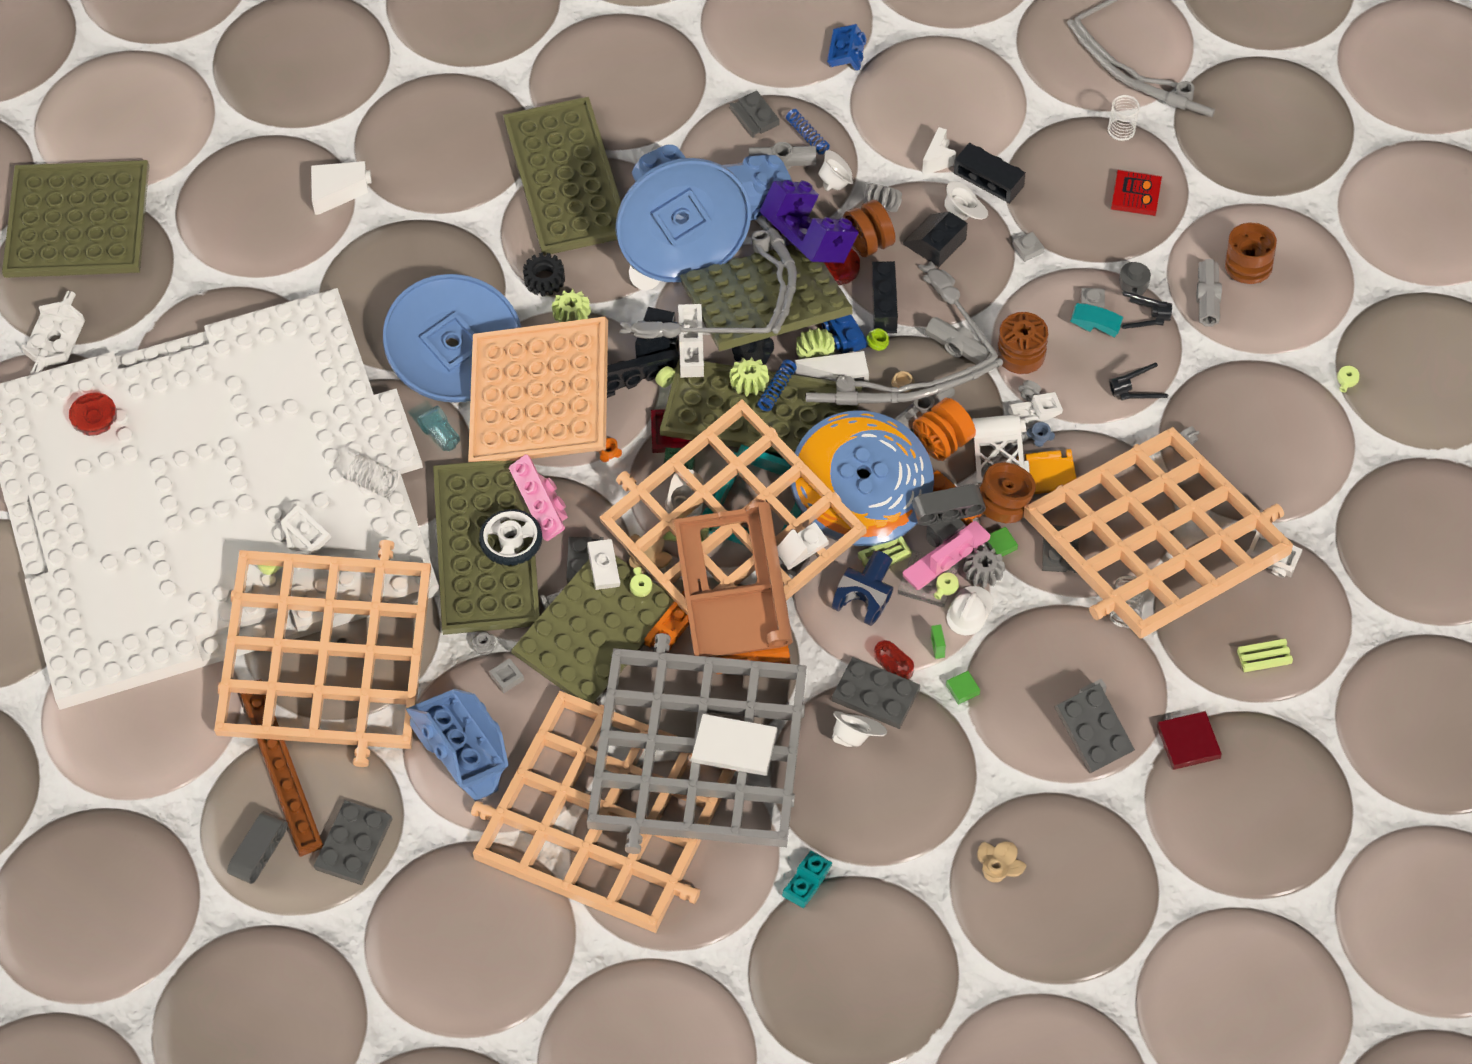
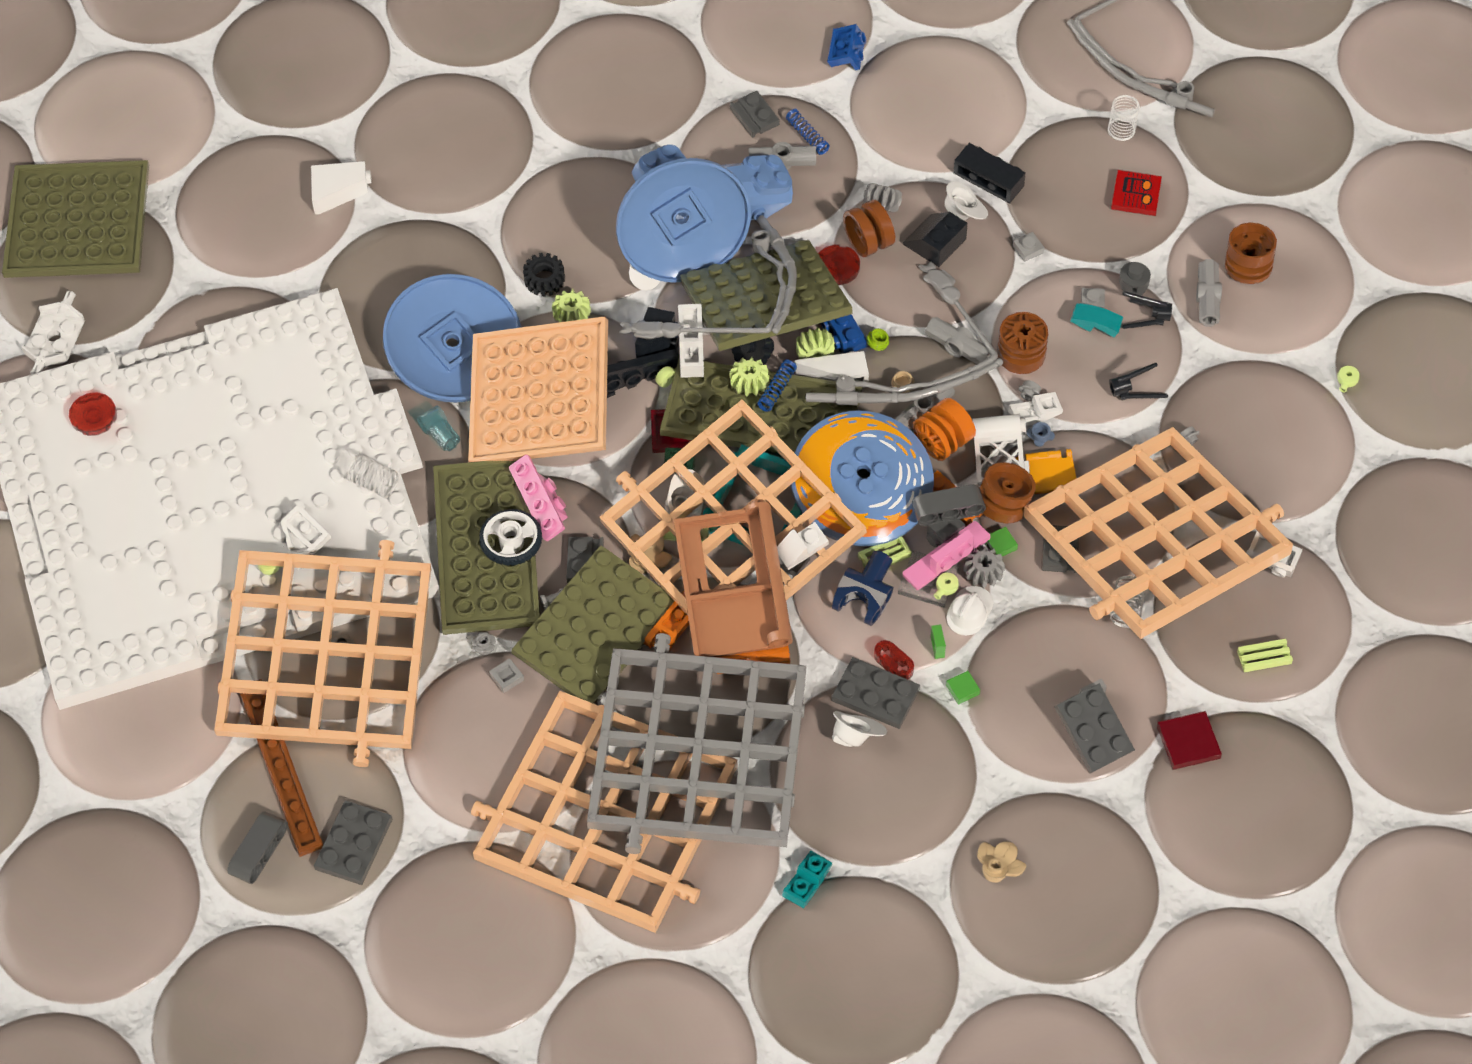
medium blue slope [406,689,509,801] -> none
olive plate [503,97,621,256] -> none
white plate [587,539,620,590] -> none
orange plate [597,438,622,462] -> none
yellowish green piece [629,567,653,597] -> none
white tile [691,714,777,776] -> none
dark purple plate [759,180,859,263] -> none
white piece [819,150,853,191] -> none
black brick [872,261,898,334] -> none
white slope [922,127,956,175] -> none

